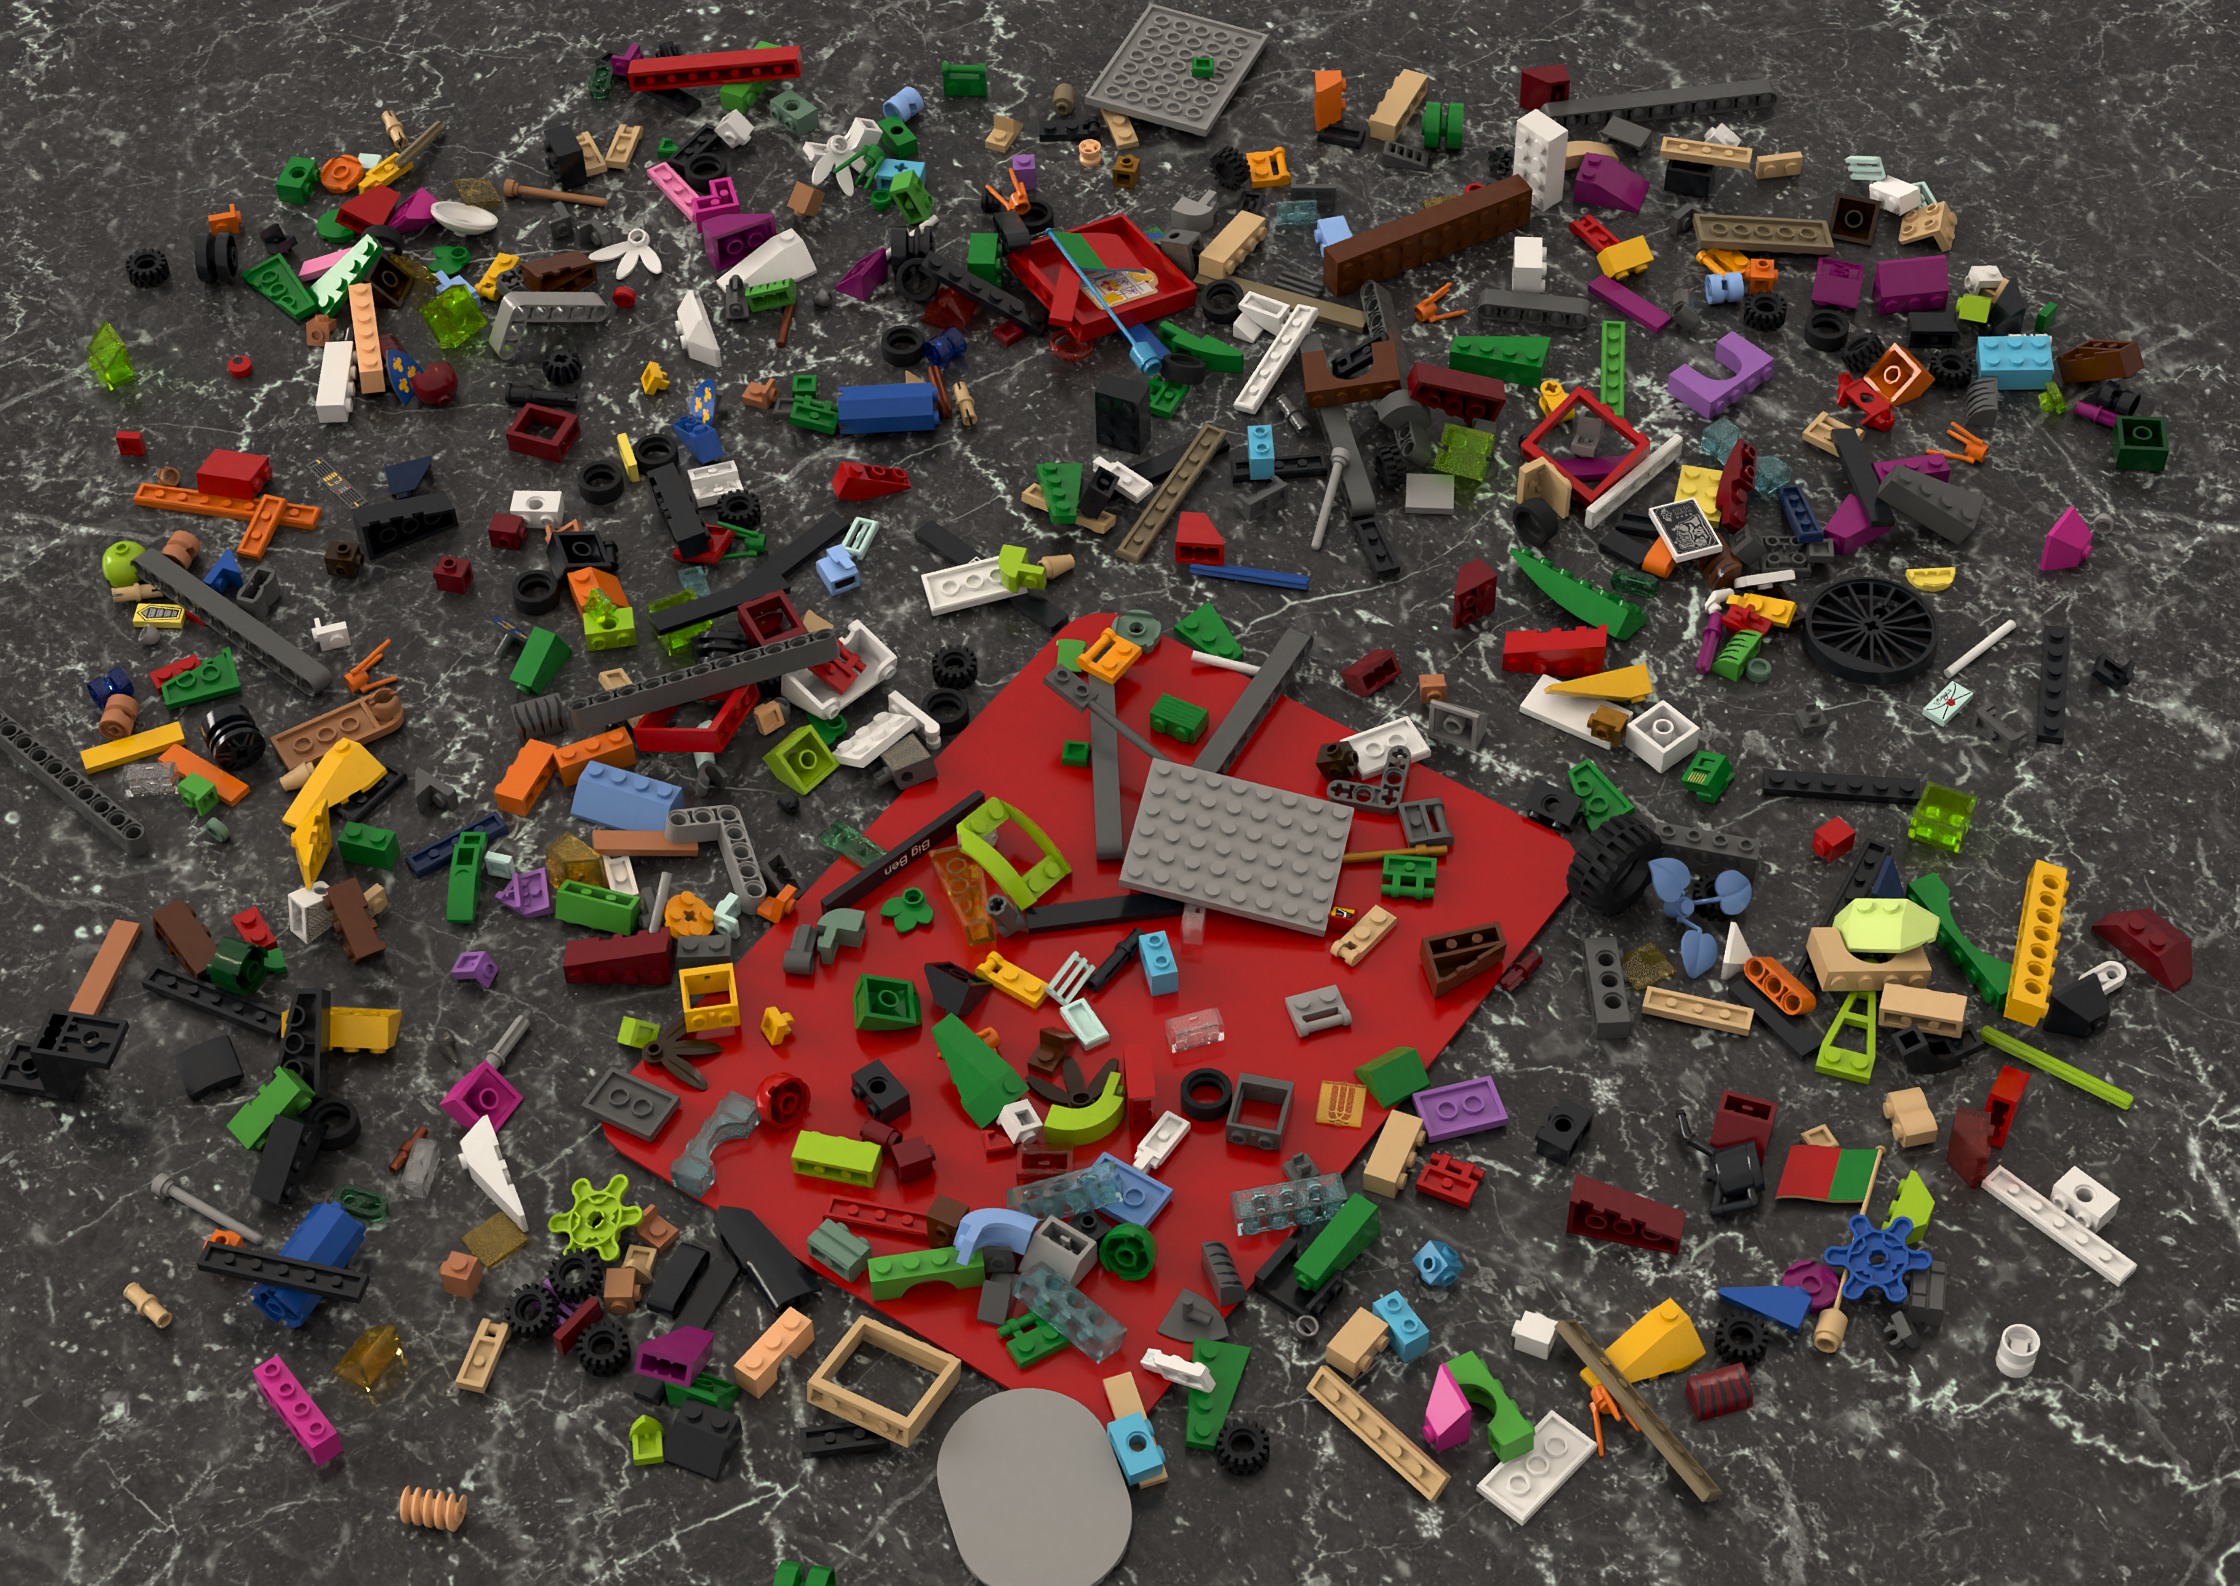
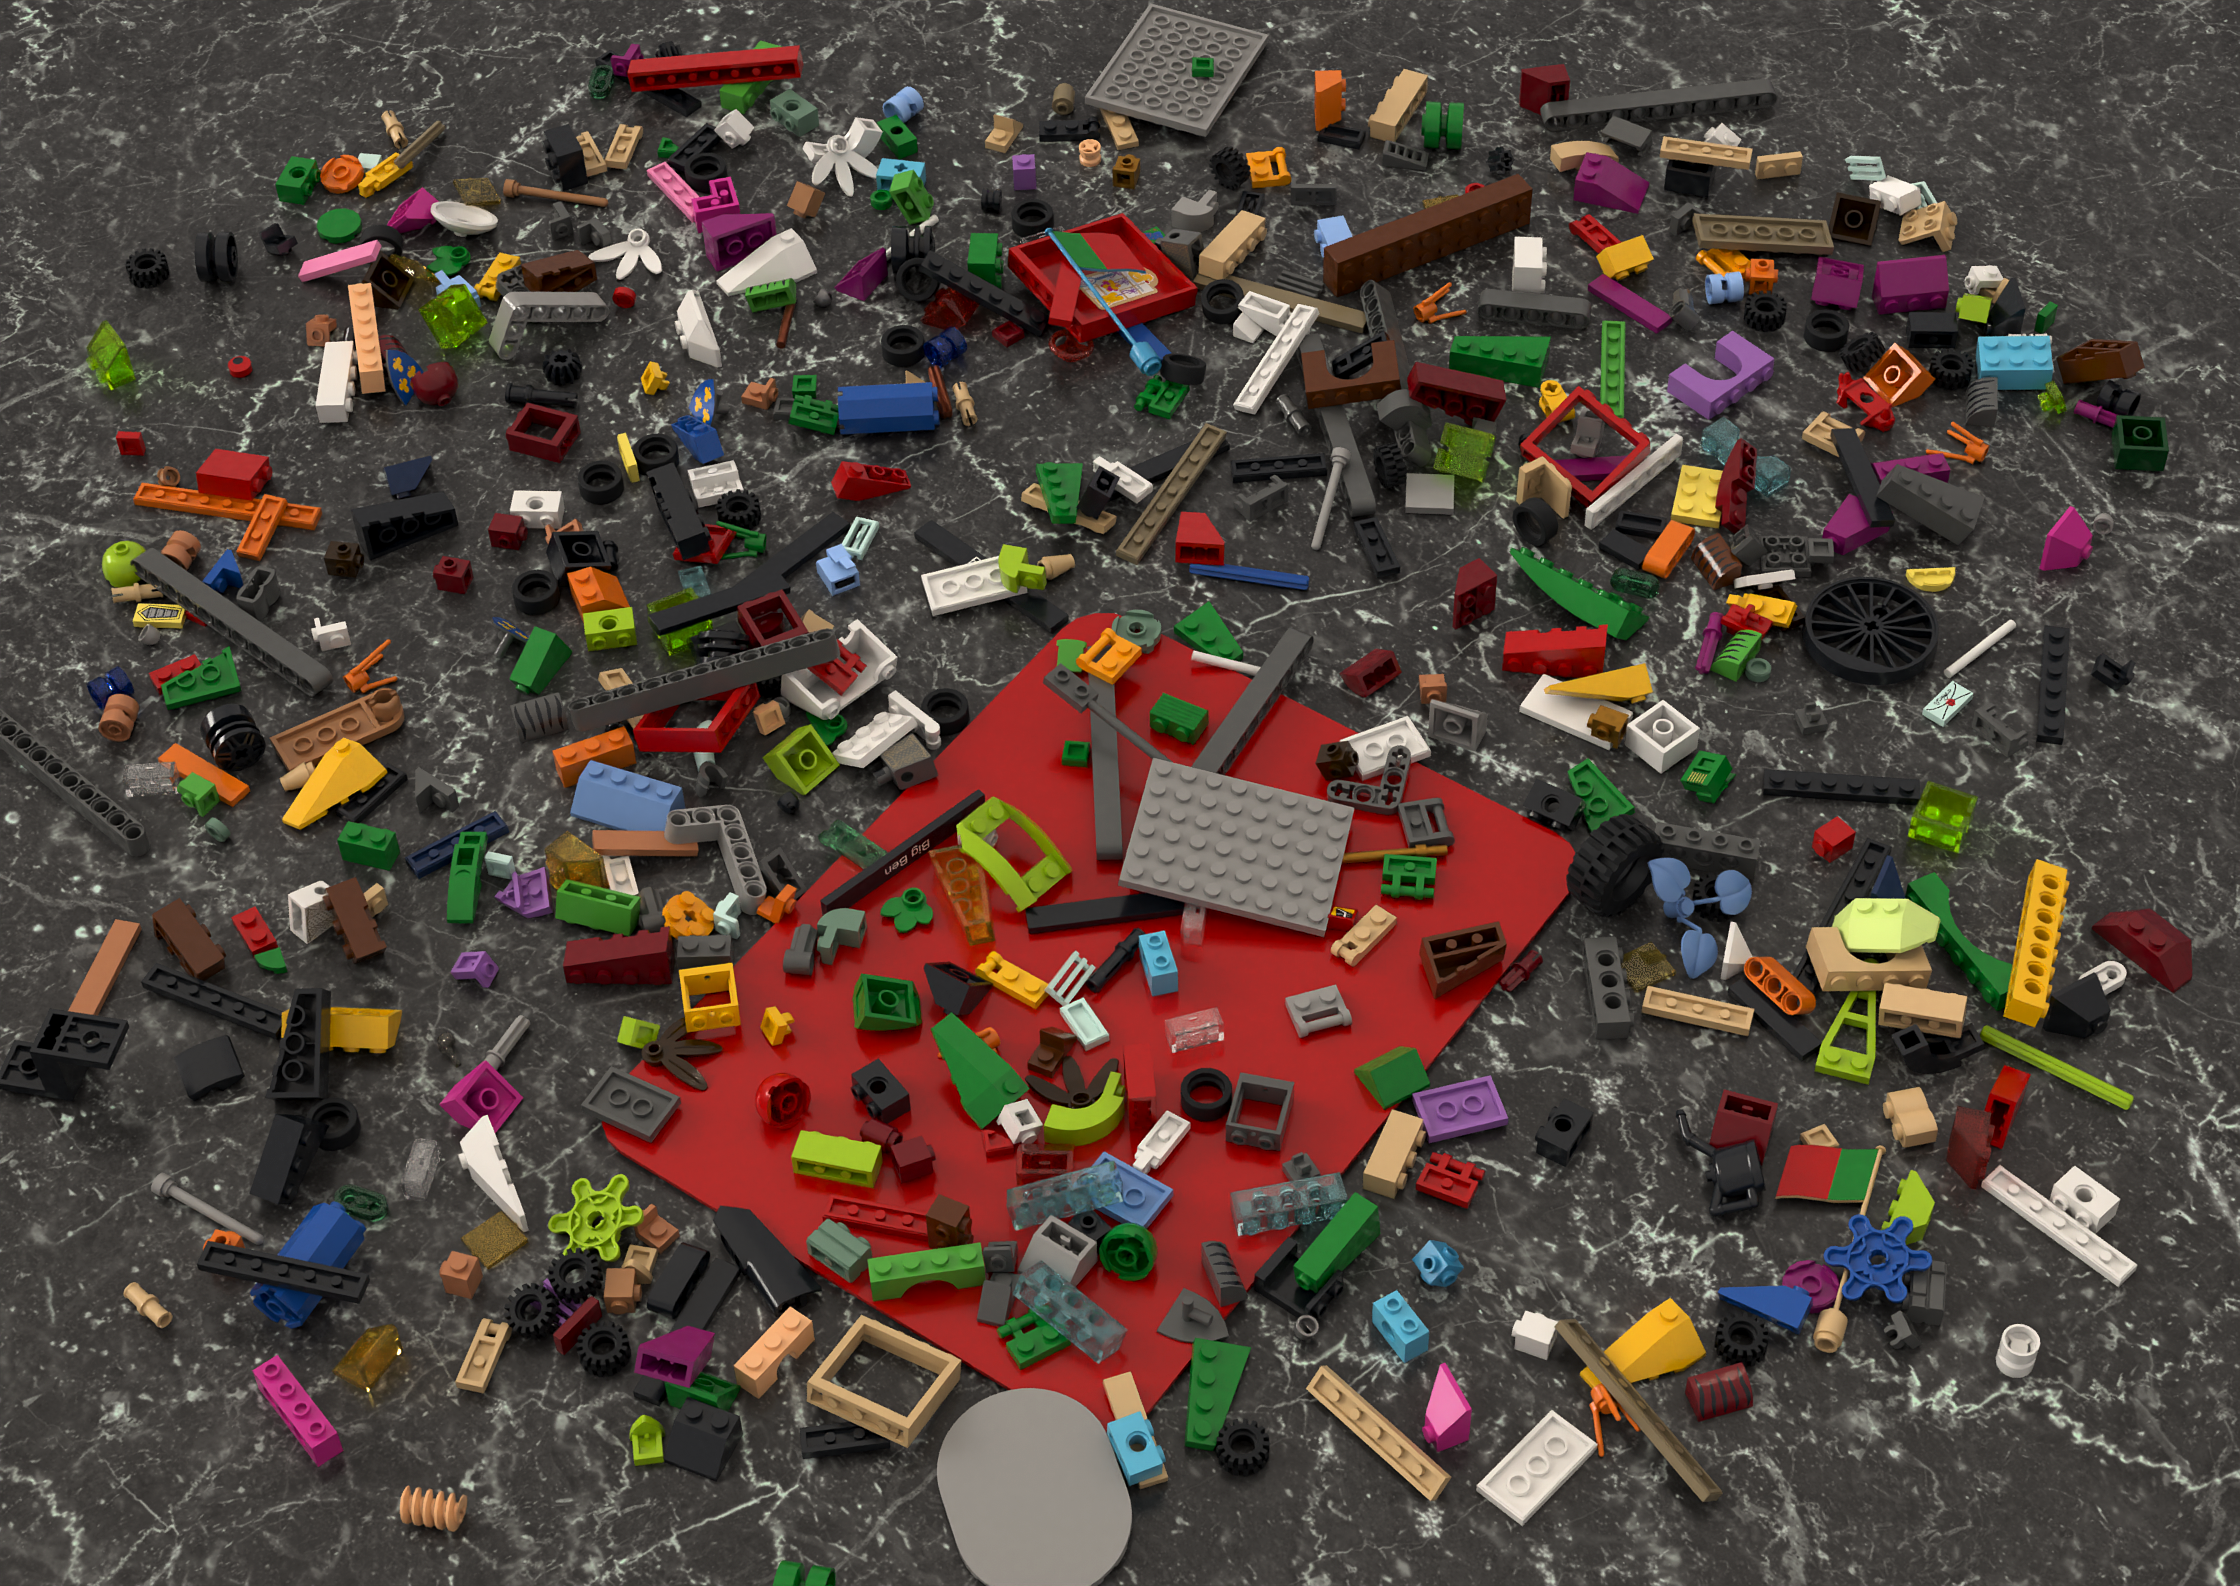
yellow tile [80,721,186,775] -> none
dark green brick [206,936,269,997] -> none
orange bracket [208,203,243,237] -> none
bright green wedge [227,1066,316,1151] -> none
green wing [240,253,318,321] -> none
yellow wedge [291,799,333,889] -> none
dark grey sticker [305,456,369,509] -> none
wing [307,234,384,319] -> none
red slope [335,184,400,235] -> none
copper bar [388,1126,429,1174] -> none
orange brick [494,739,558,817] -> none
clear neon green tile [584,588,618,623] -> none
light grey bar [649,872,672,933] -> none
clear light blue arch [670,1090,762,1199] -> none
dark grey hinge [726,275,749,320] -> none
green plant [833,144,886,190] -> none
black tyre [932,644,978,691] -> none
green plate [942,62,988,97] -> none
light blue arch [953,1208,1038,1266] -> none
orange plant [985,168,1031,215] -> none
dark grey piece [985,894,1028,938] -> none
black beam [993,210,1031,254] -> none
black brick [1095,373,1151,455] -> none
white hinge [1140,1348,1216,1393] -> none
green slope [1159,321,1244,373] -> none
medium azure brick [1247,425,1275,480] -> none
clear light blue hips [1276,199,1317,226] -> none
clear yellow piece [1316,1080,1367,1128] -> none
tan brick [1326,1307,1390,1379] -> none
bright green arch [1446,1350,1536,1464] -> none
white brick [1513,109,1568,211] -> none
dark red wedge [1566,1173,1686,1256] -> none
tile [1649,497,1722,563] -> none
white arm [1705,588,1734,614] -> none
dark blue tile [1776,485,1824,544] -> none

